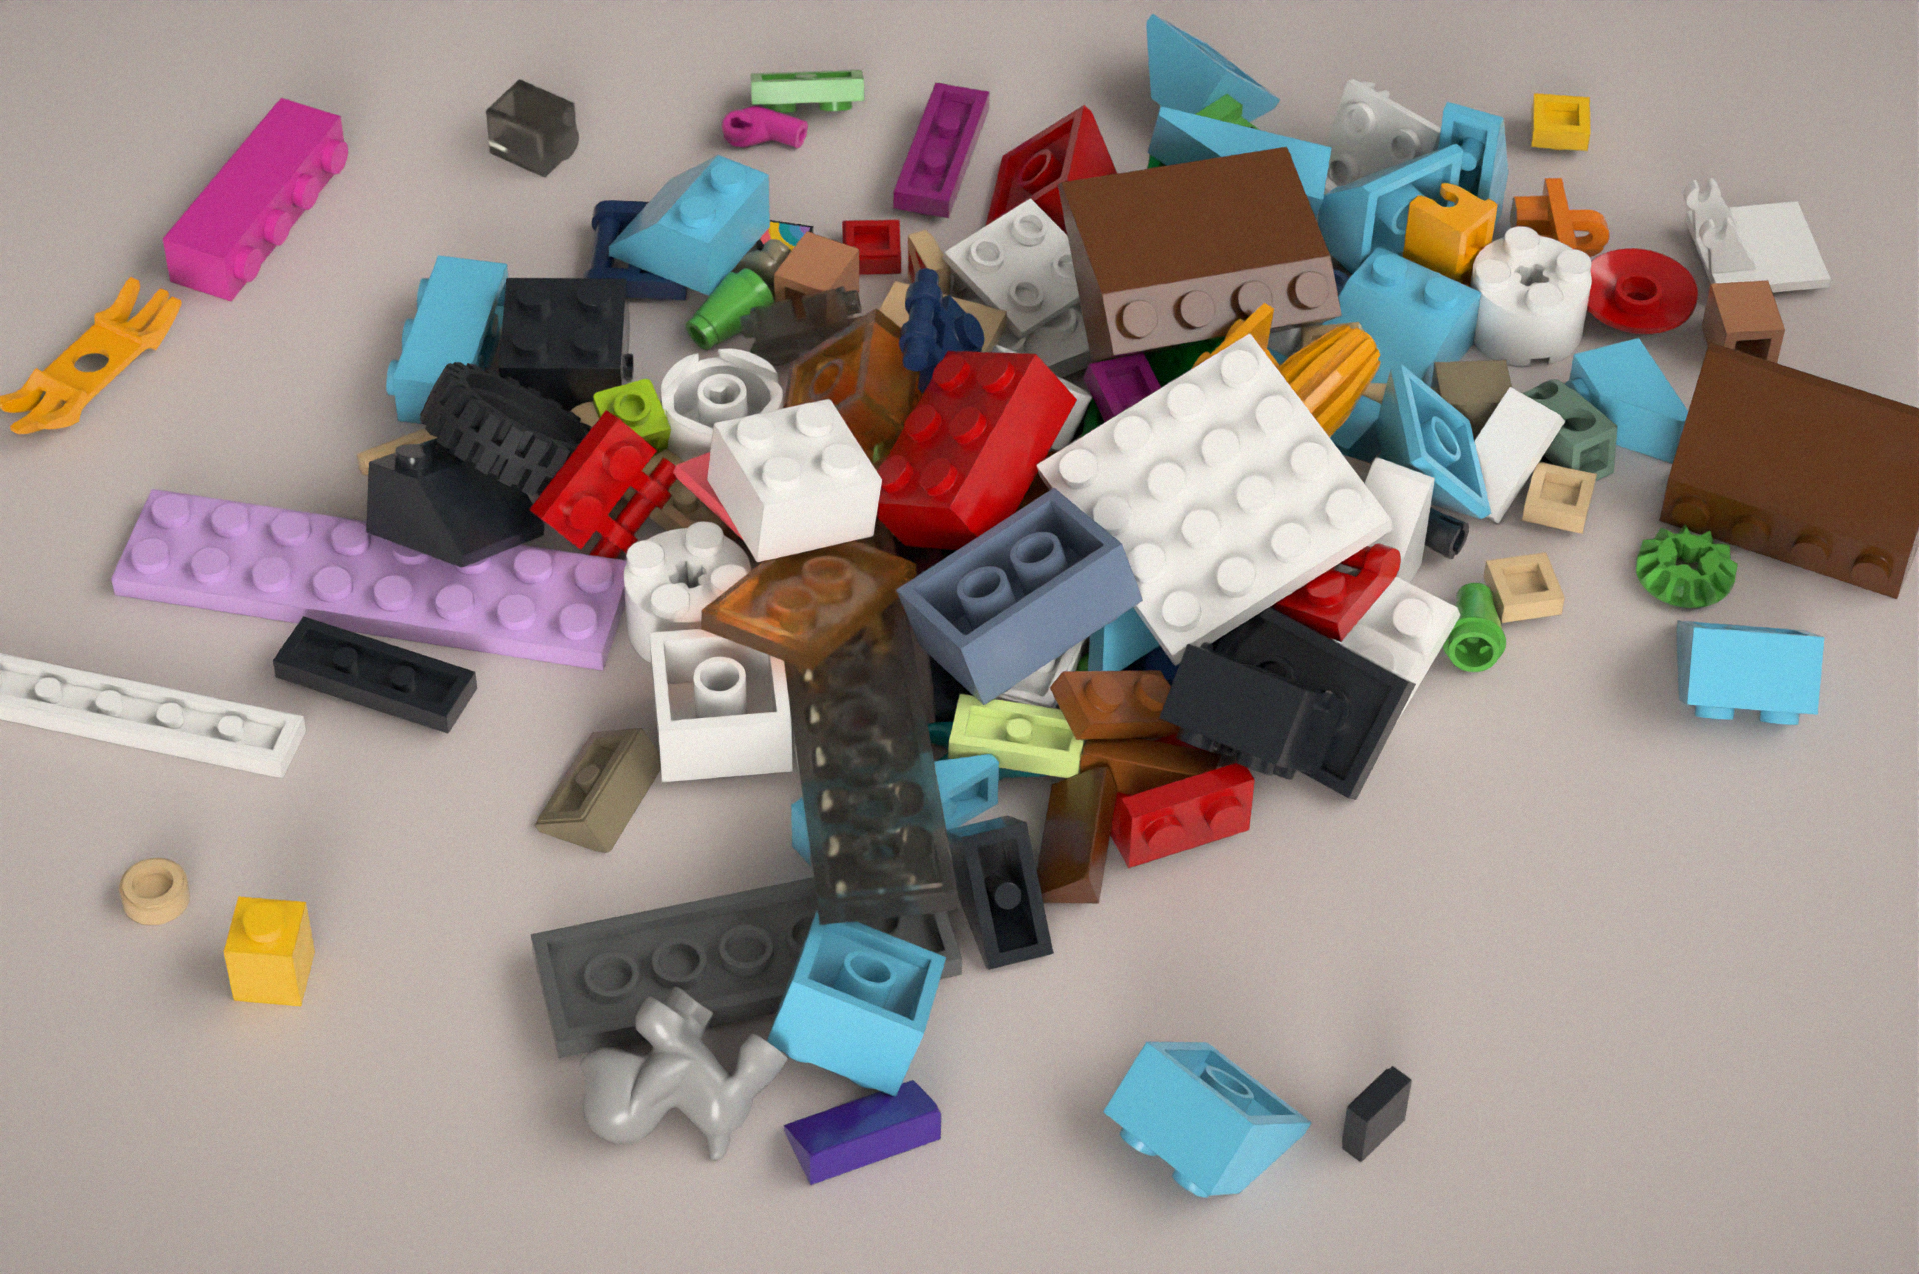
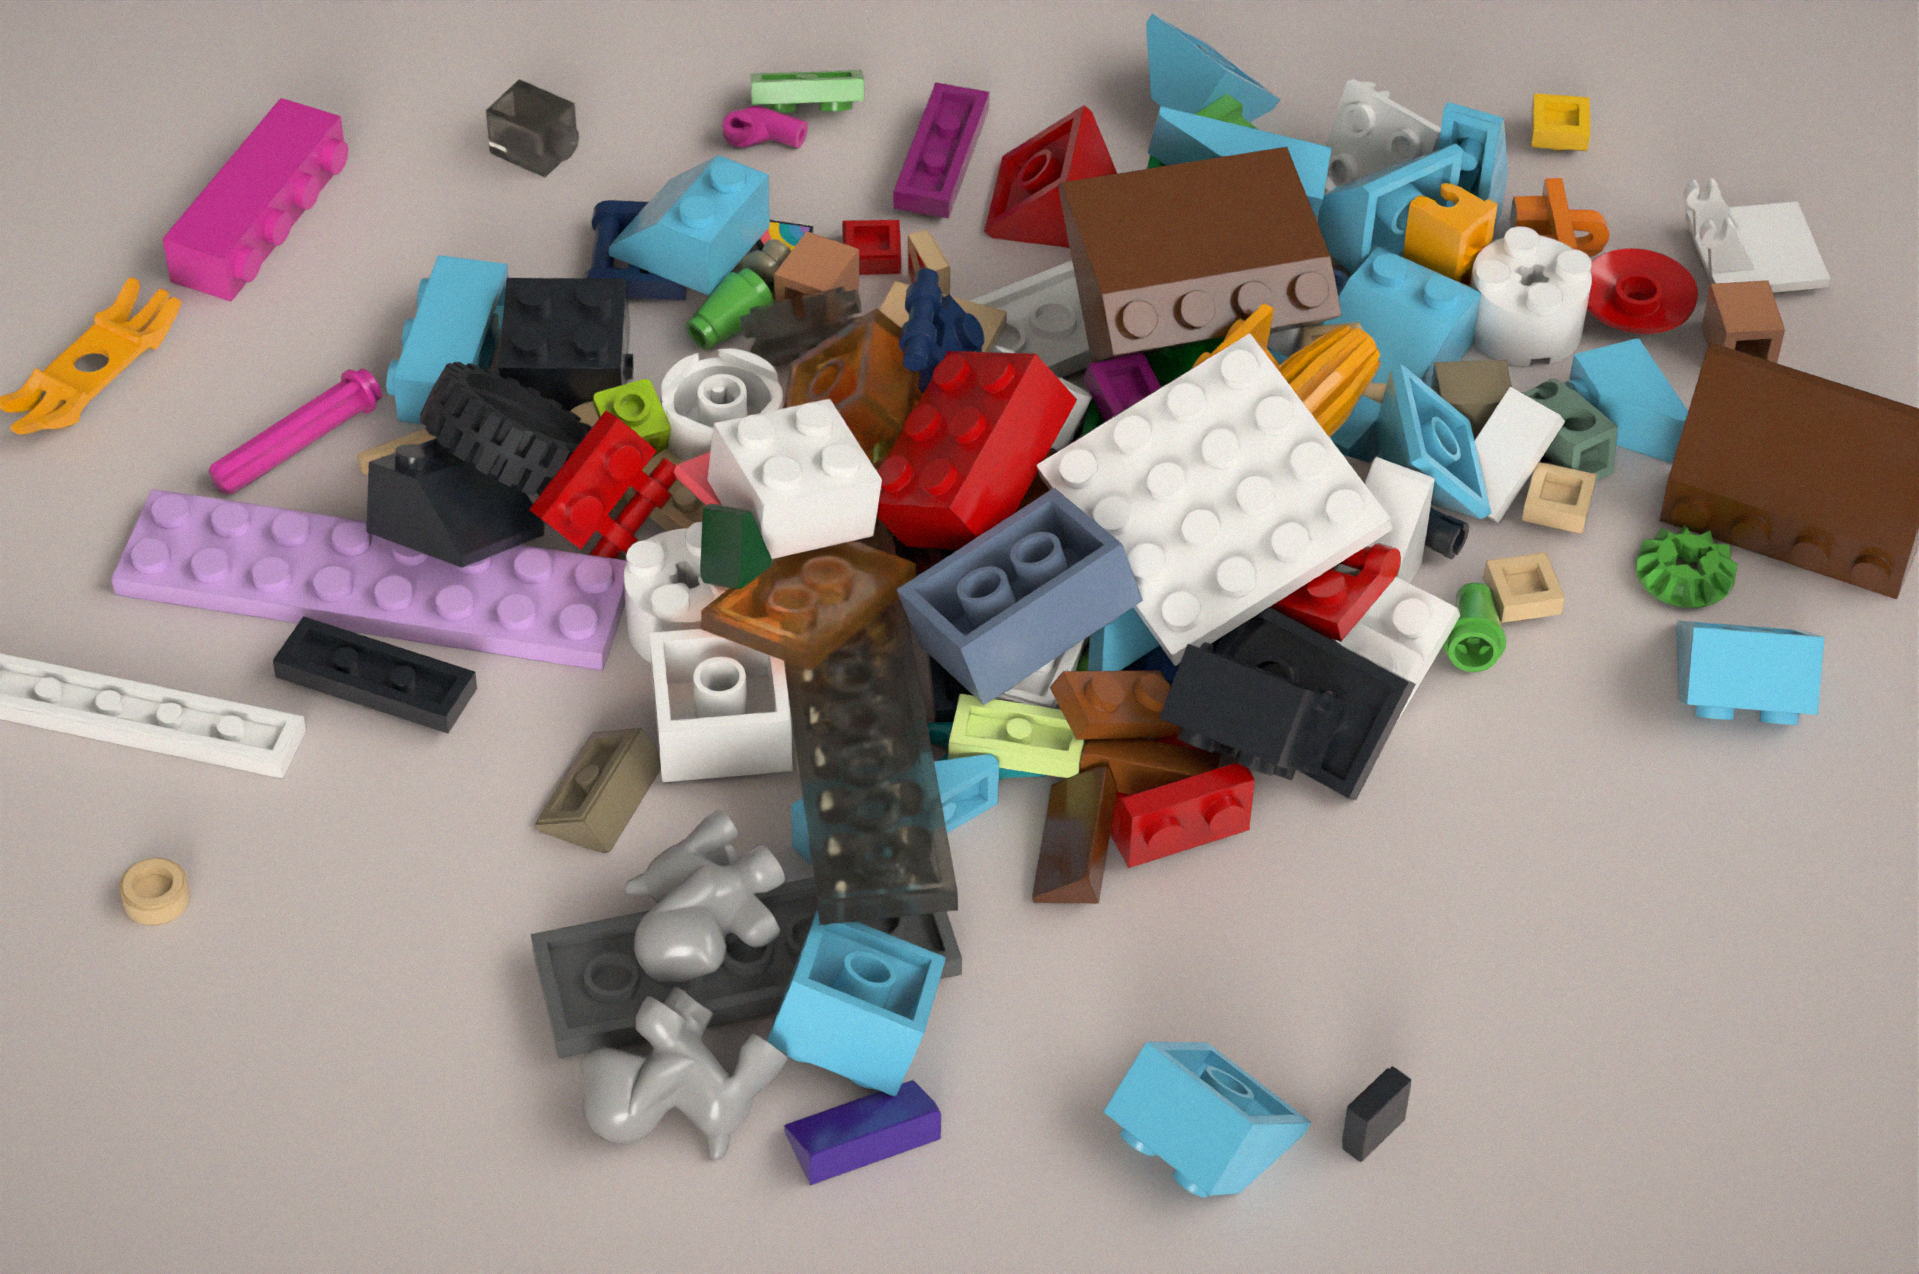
yellow brick [224,896,315,1006] -> none
white plate [942,198,1080,339] -> none
black slope [944,815,1054,970] -> none
none -> dark pink axle [209,368,382,495]
none -> light grey animal [625,809,785,982]
none -> dark green slope [700,503,773,589]

